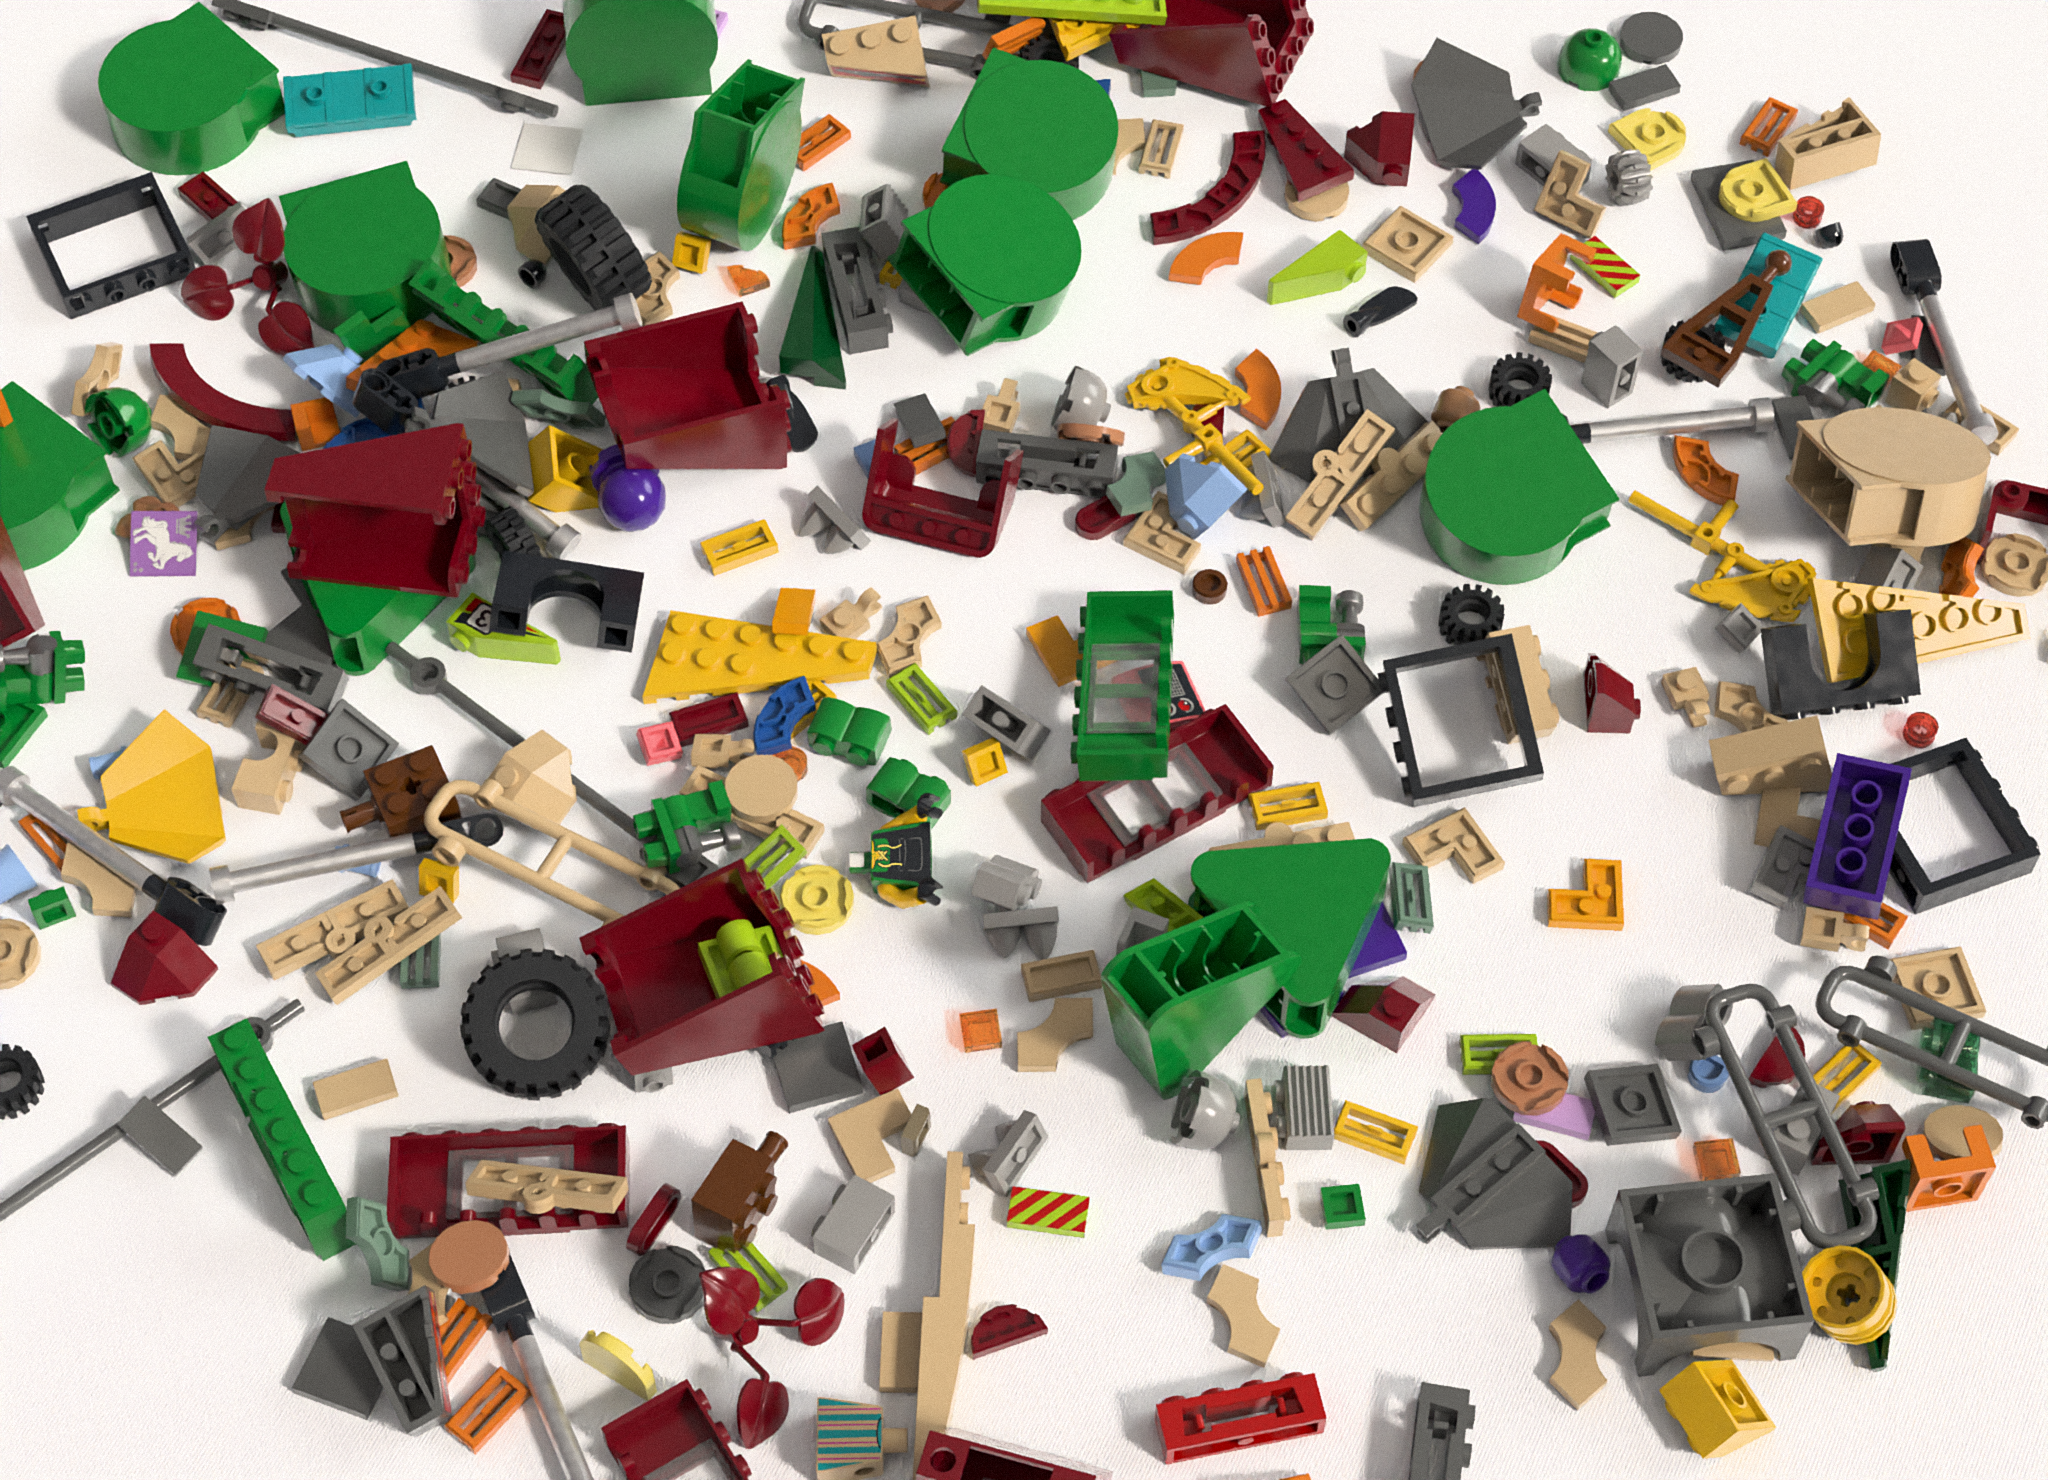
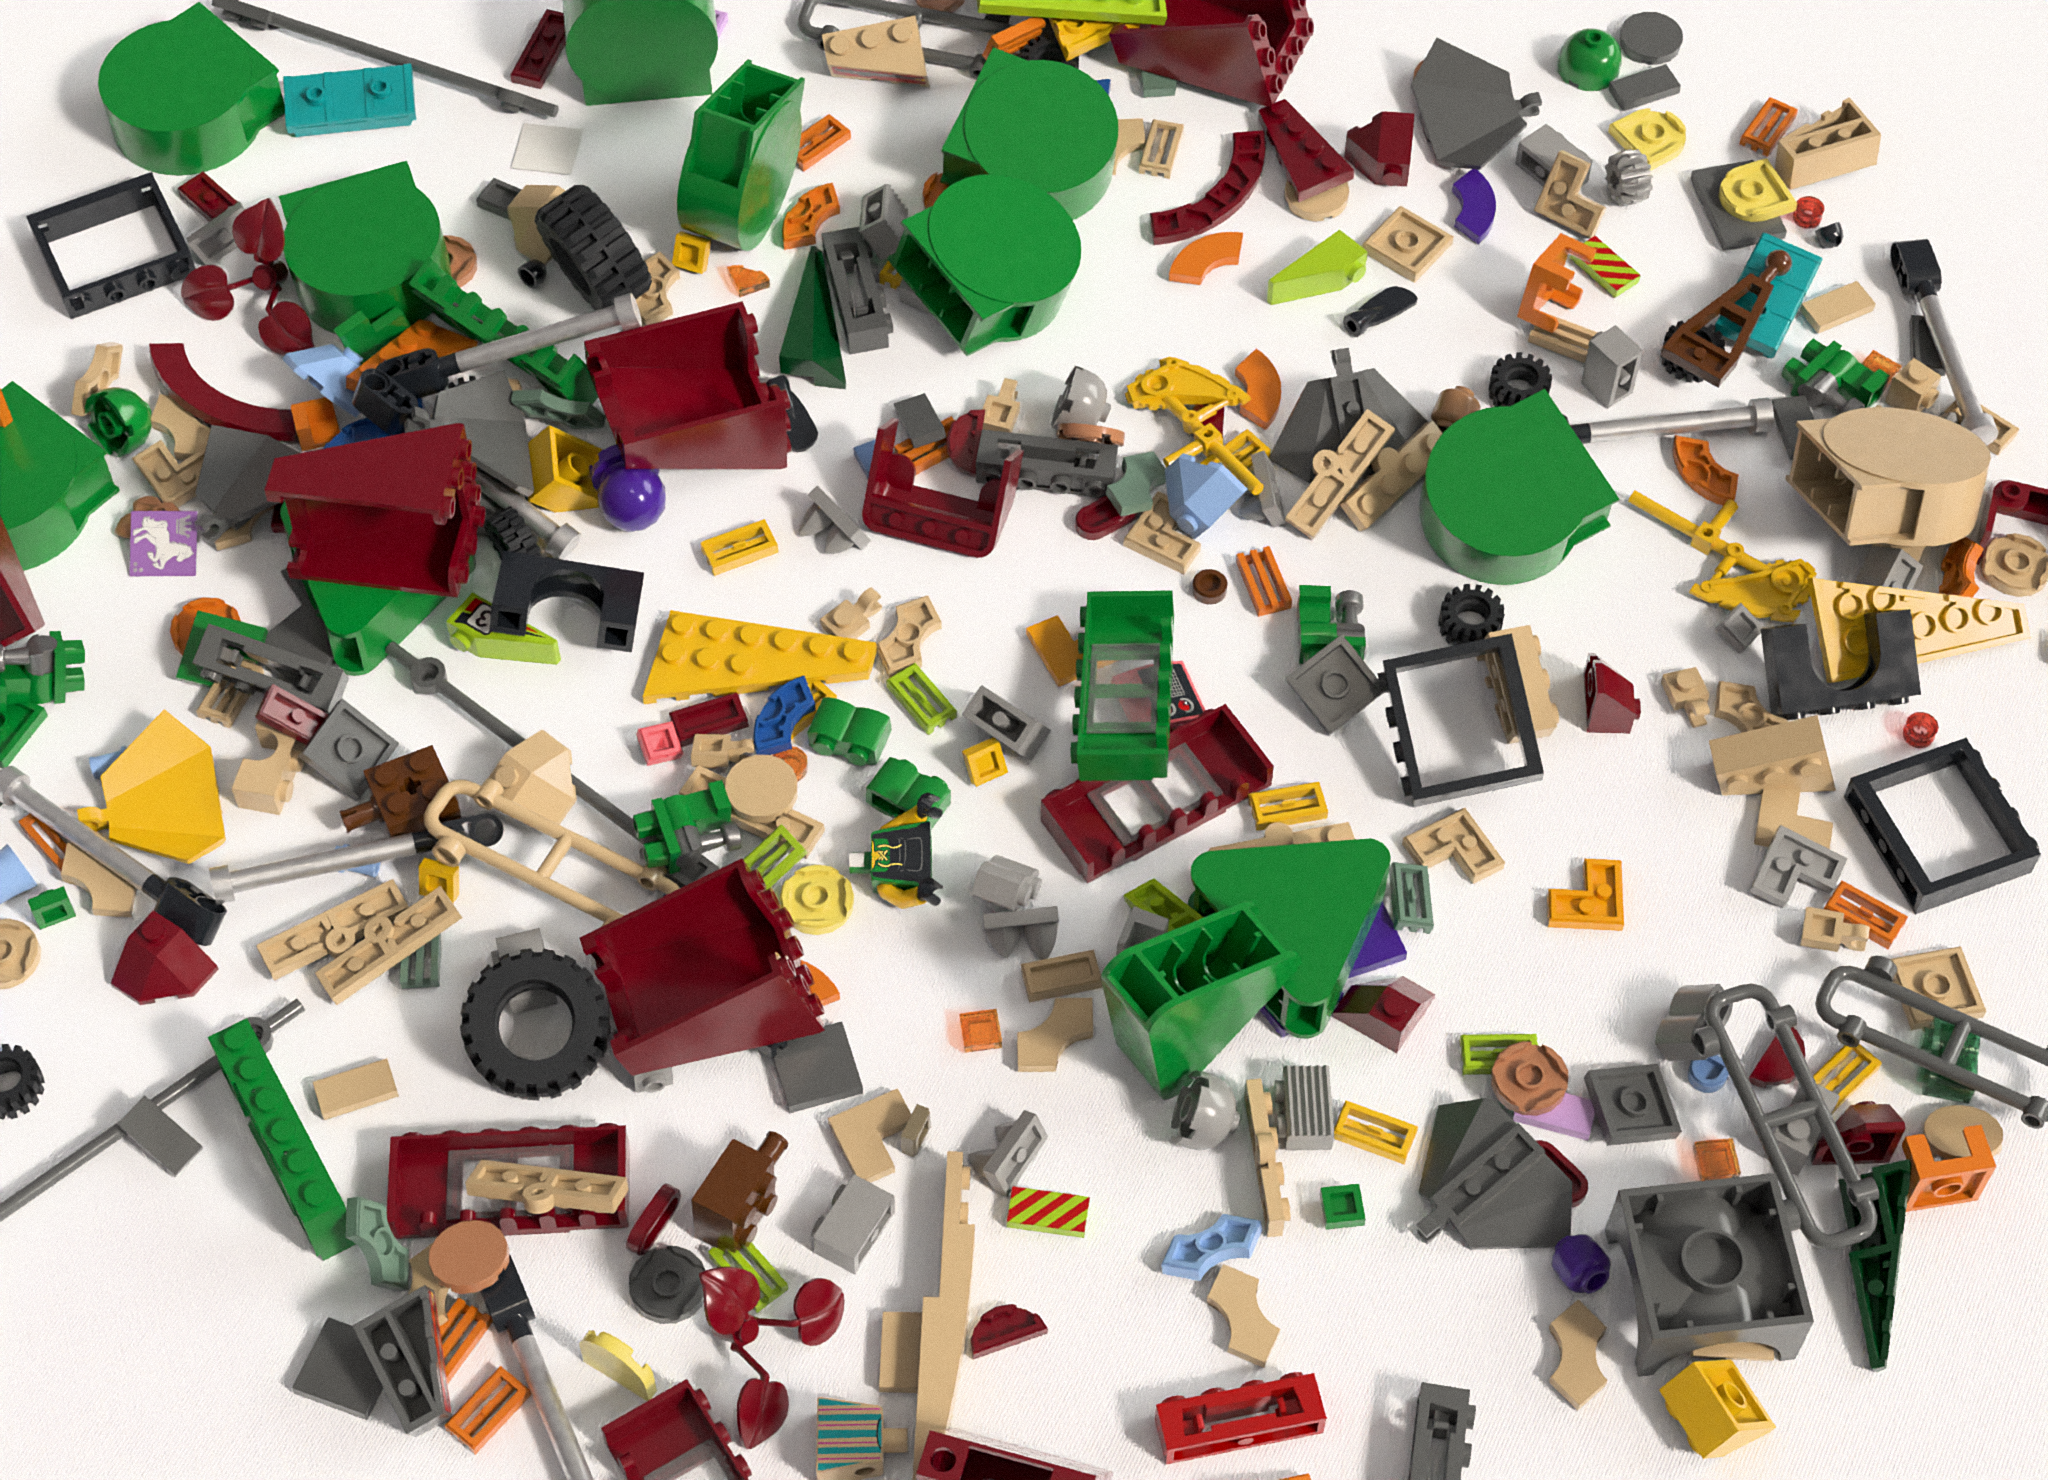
lime plate [698,919,783,999] -> none
light orange tile [772,587,816,635] -> none
dark red brick [852,1026,914,1096] -> none
yellow wheel [1802,1245,1898,1345] -> none
dark purple brick [1803,753,1912,920] -> none
coral tile [1881,317,1923,355] -> none

